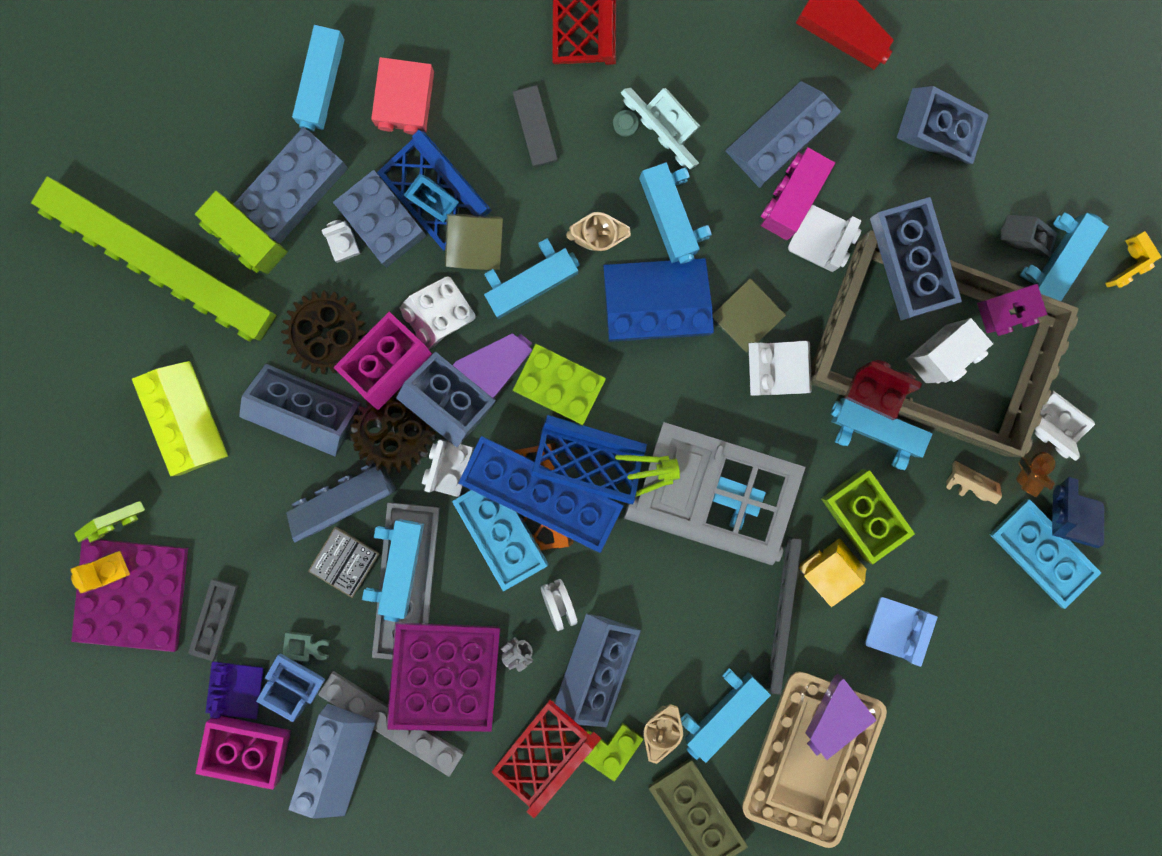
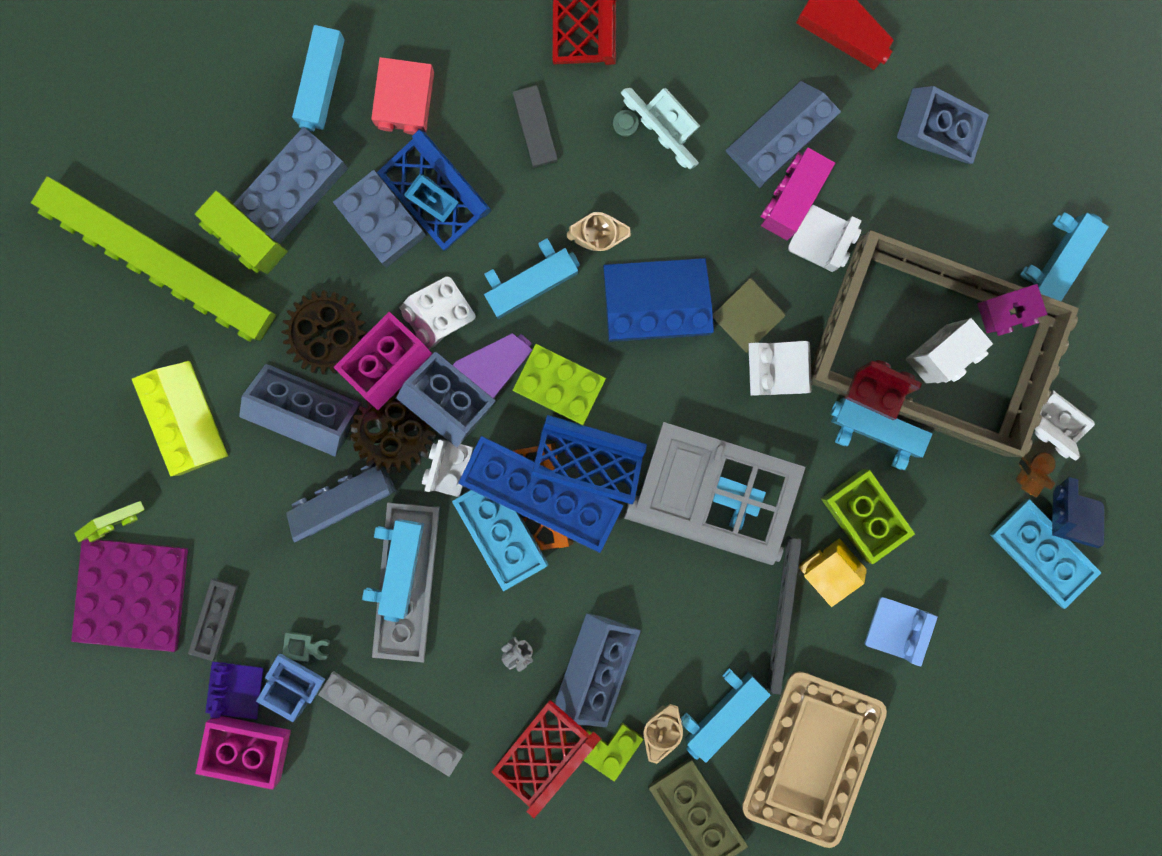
yellow bracket [71,551,130,593] -> none
sand blue slope [288,704,376,819] -> none
light grey tile [308,526,380,598] -> none
white bracket [322,220,361,263] -> none
magenta plate [387,622,500,732] -> none
olive slope [445,214,503,270] -> none
white head [541,579,577,631] -> none
lime plant [615,455,680,497] -> none
medium azure brick [639,162,712,264] -> none
medium lavender slope [805,674,877,760] -> none
sand blue brick [870,197,962,320] -> none
tan plate [946,461,1002,504] -> none
dark grey slope [1001,215,1058,258] -> none
yellow bracket [1105,231,1161,288] -> none

